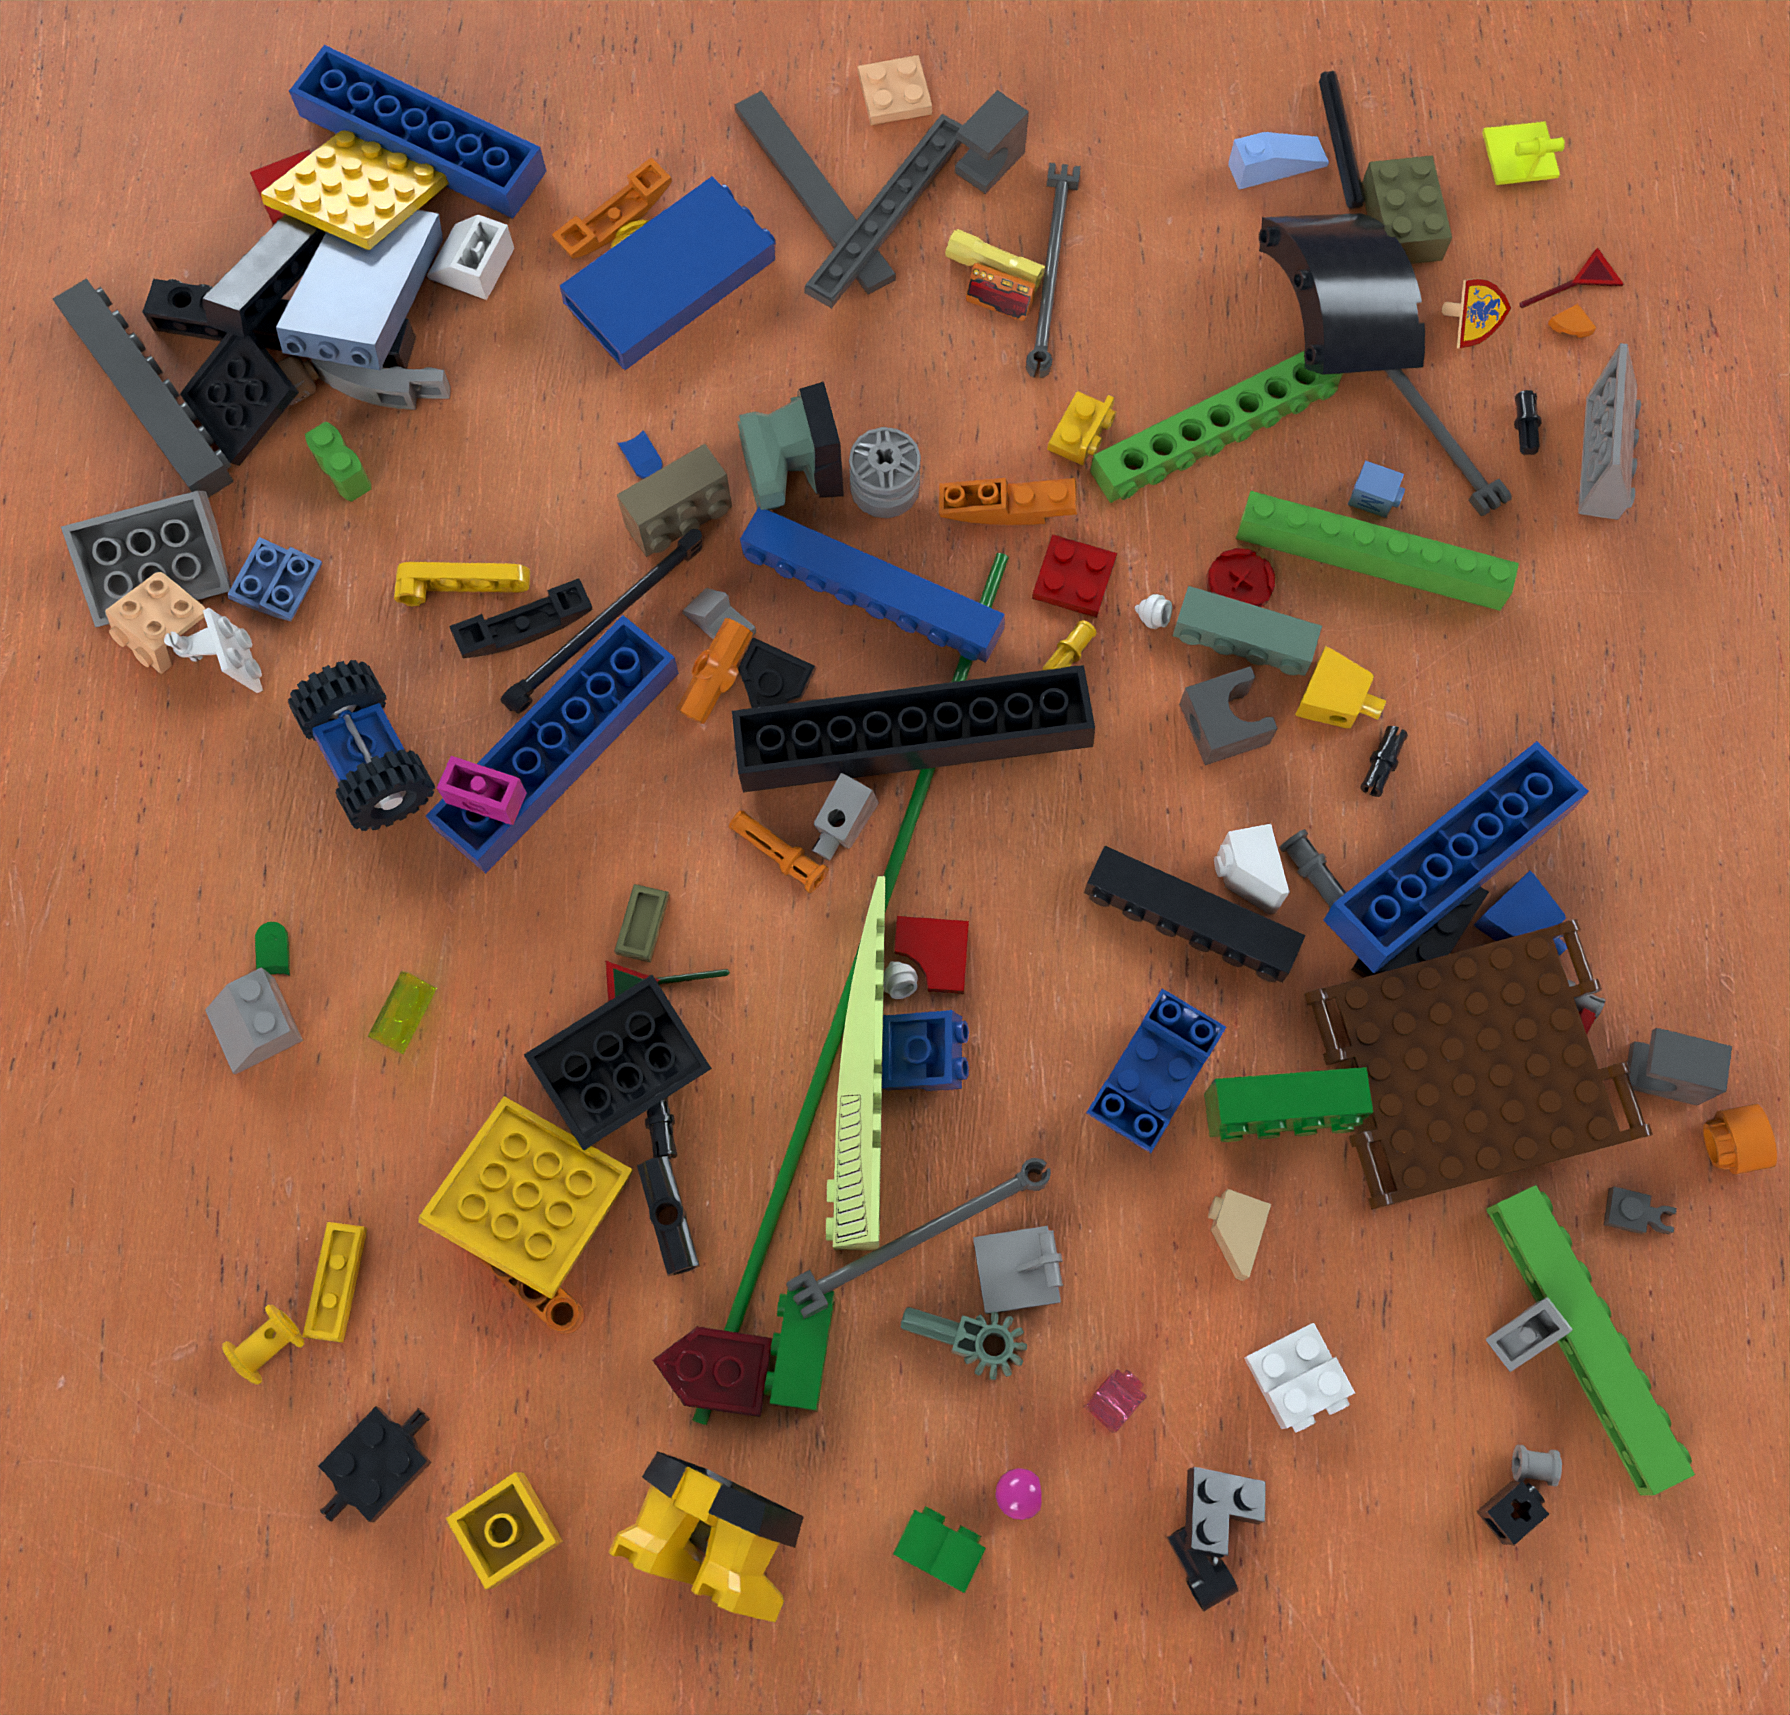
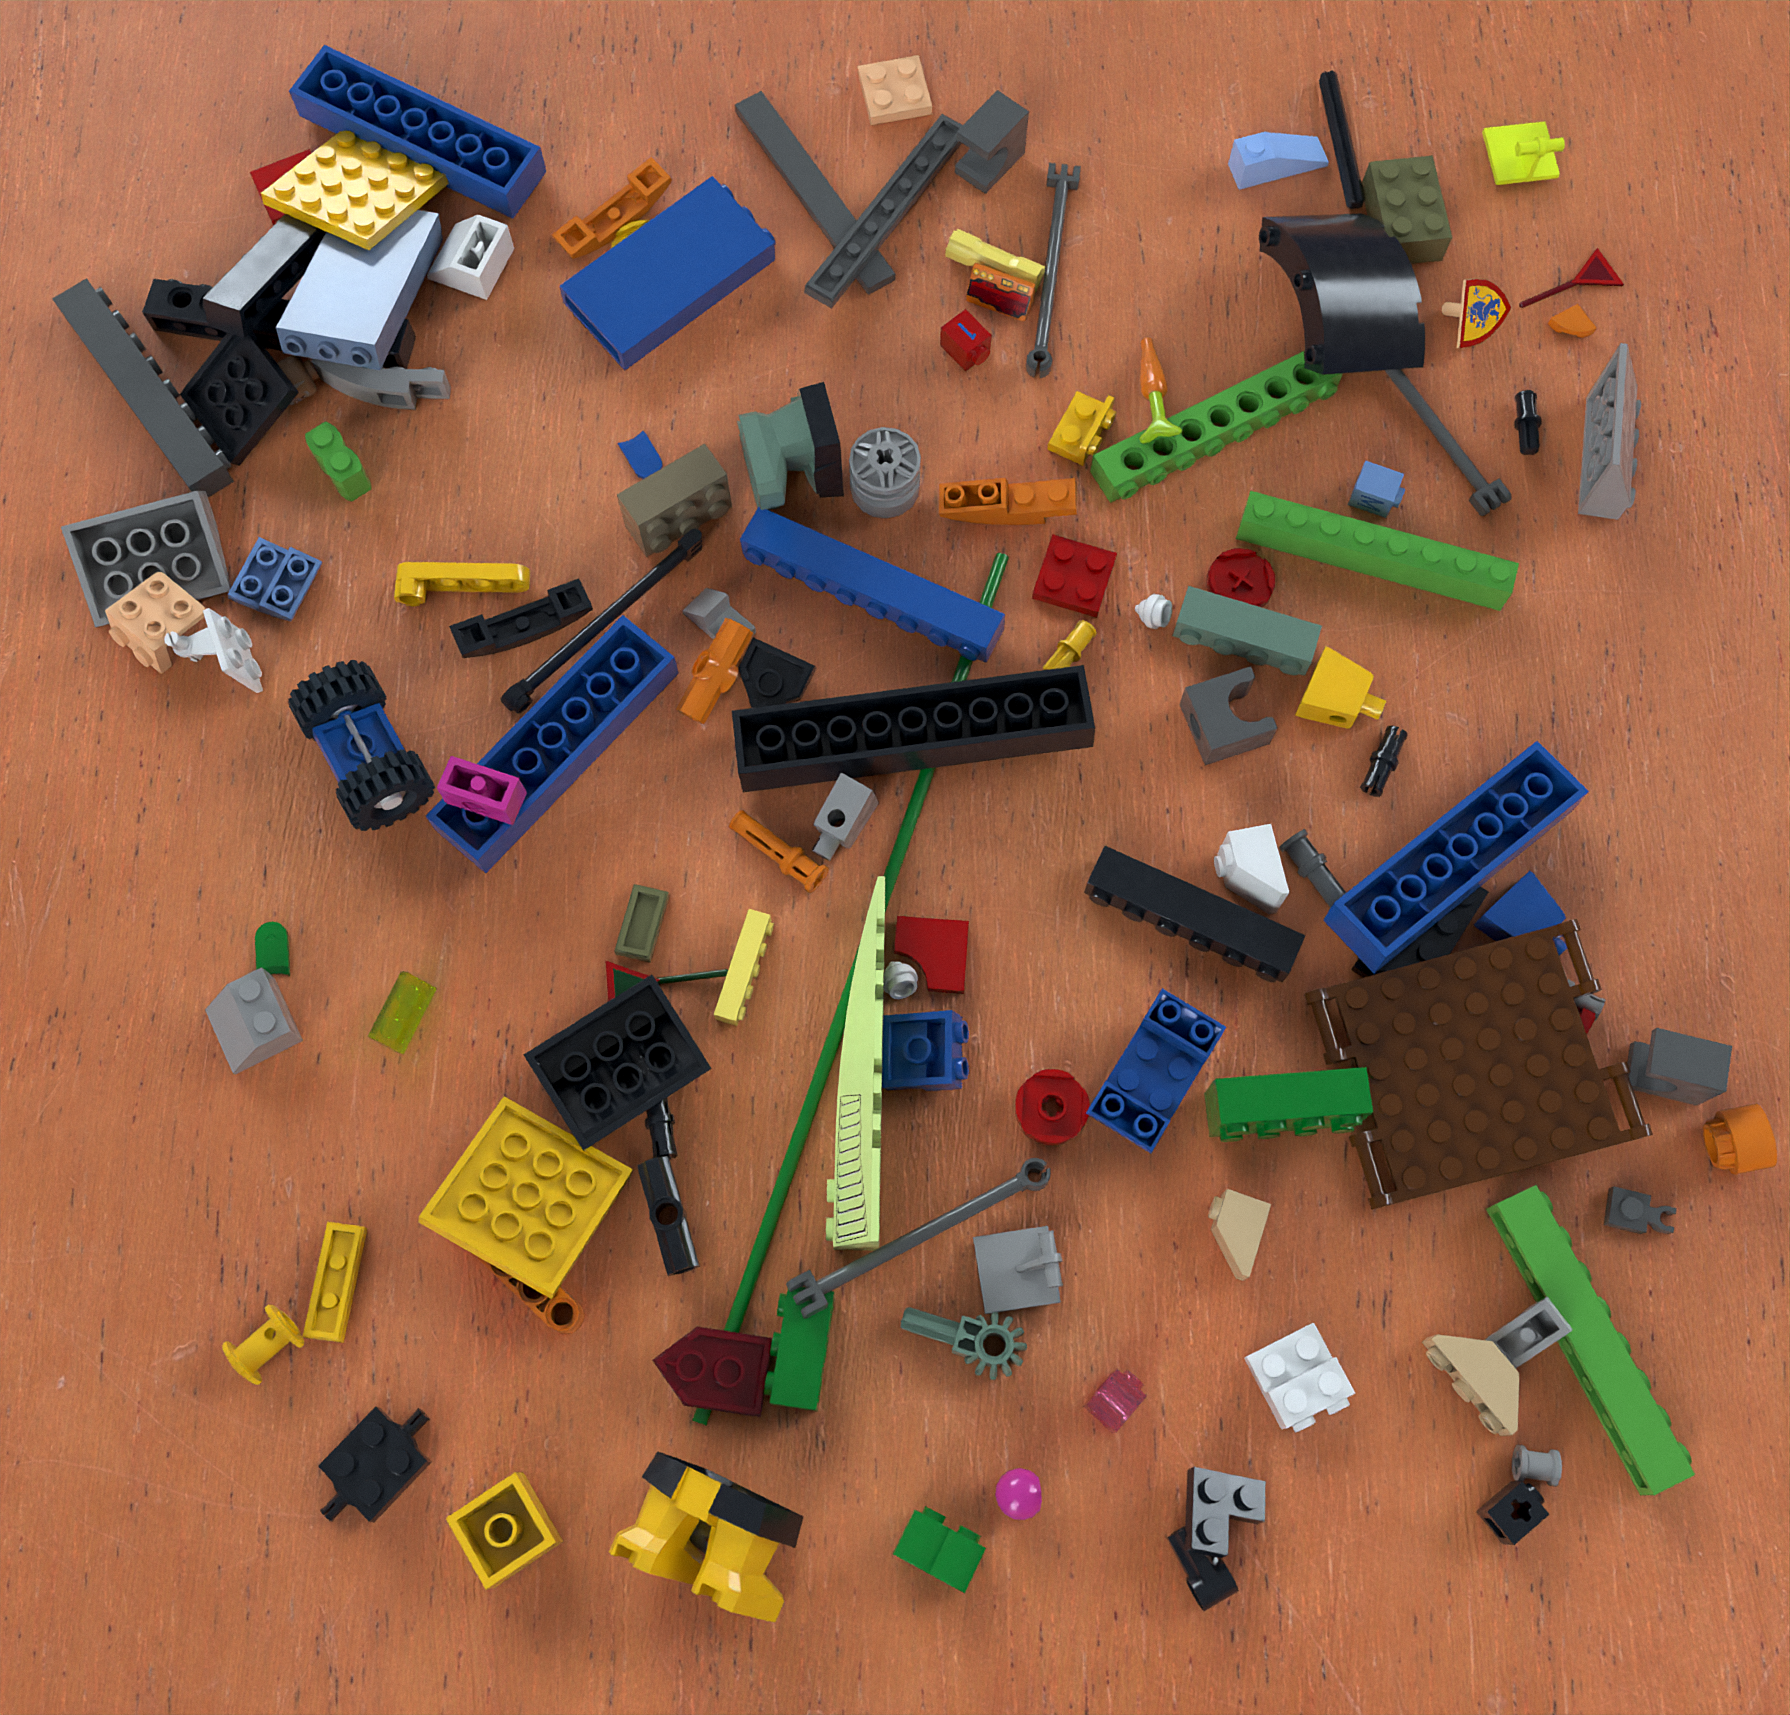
none -> light yellow piece [714,909,774,1026]
none -> red brick [940,309,992,372]
none -> red plate [1015,1069,1090,1145]
none -> piece [1139,337,1182,444]
none -> tan slope [1422,1334,1519,1436]

